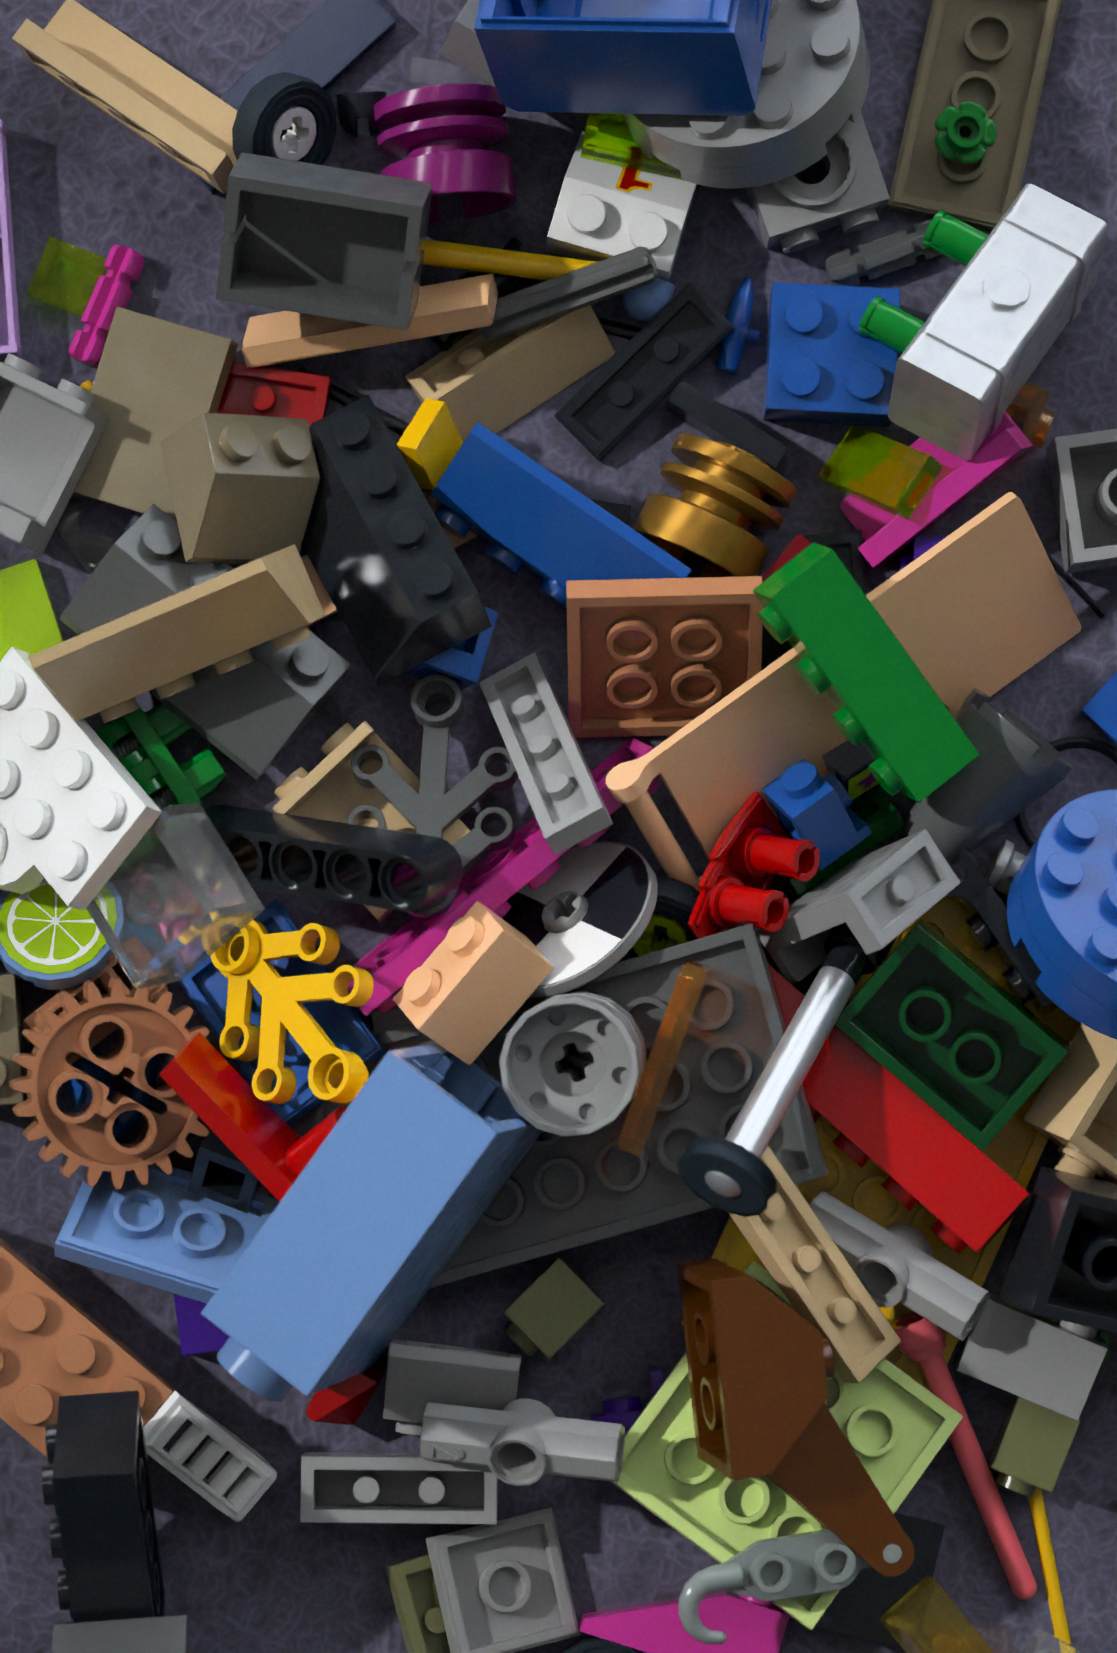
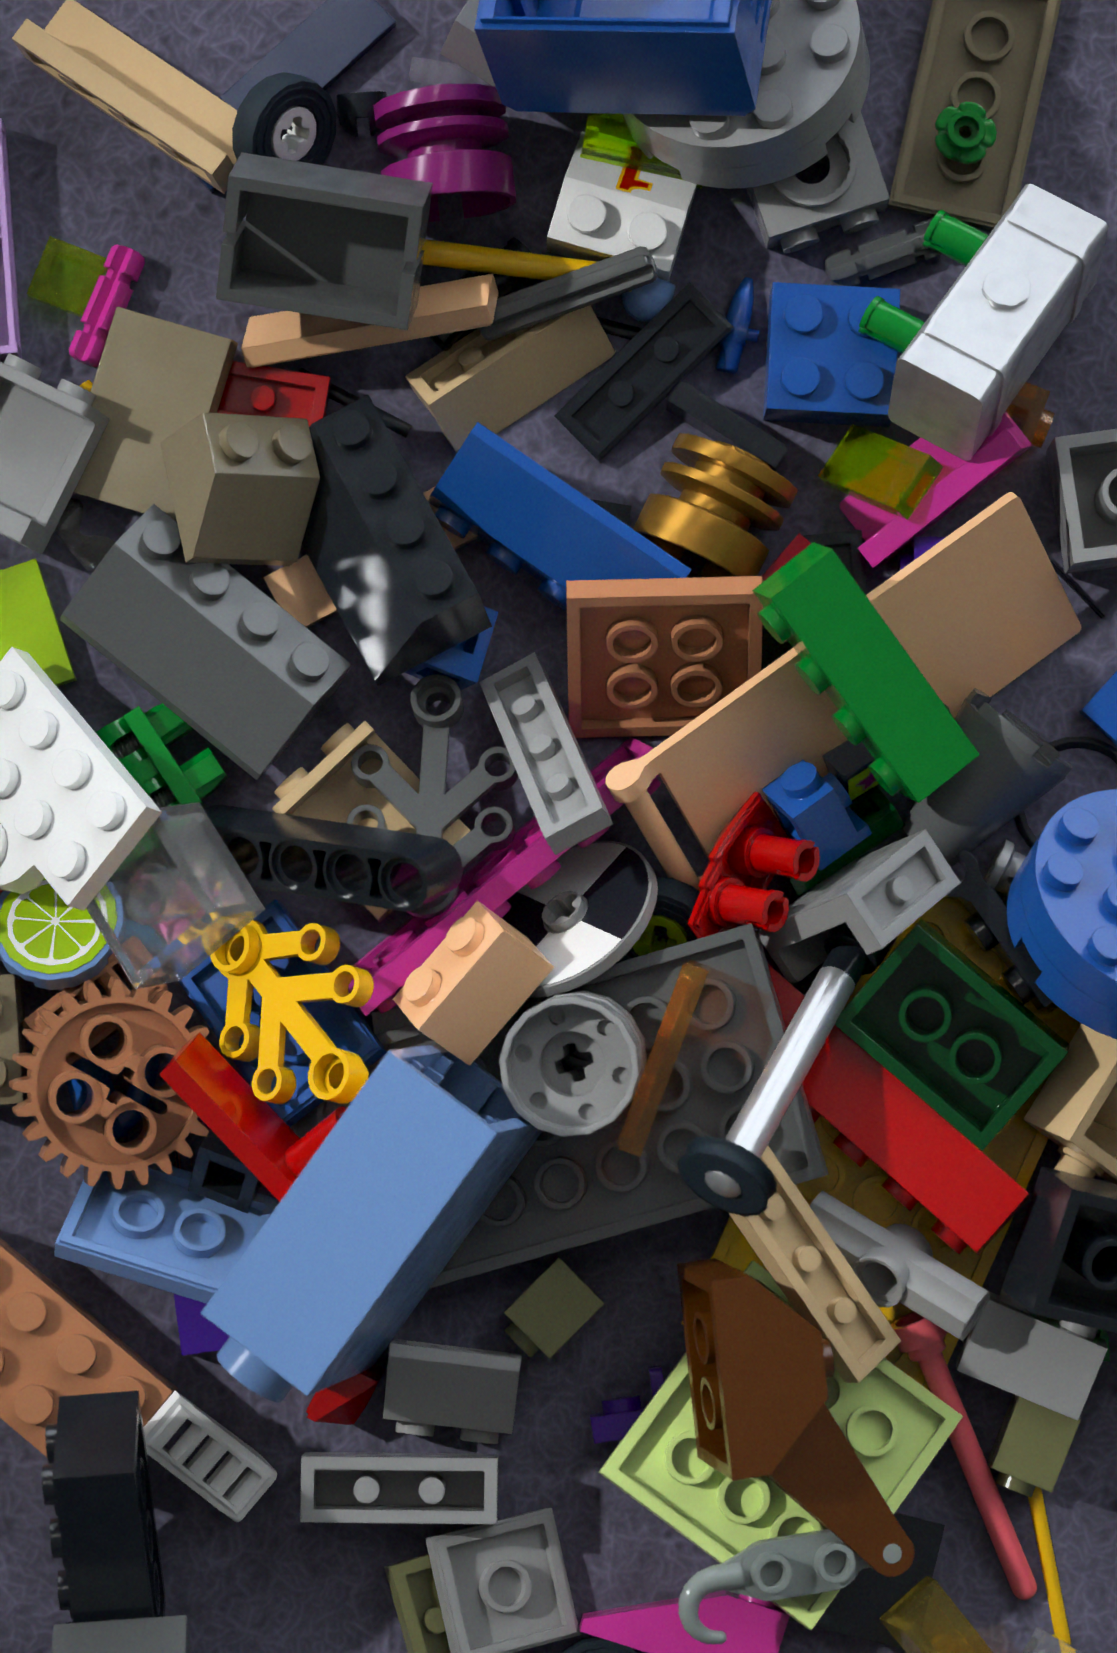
tan slope [28,544,325,723] -> none
yellow tile [397,398,463,491] -> none
light grey piece [420,1398,625,1486] -> none

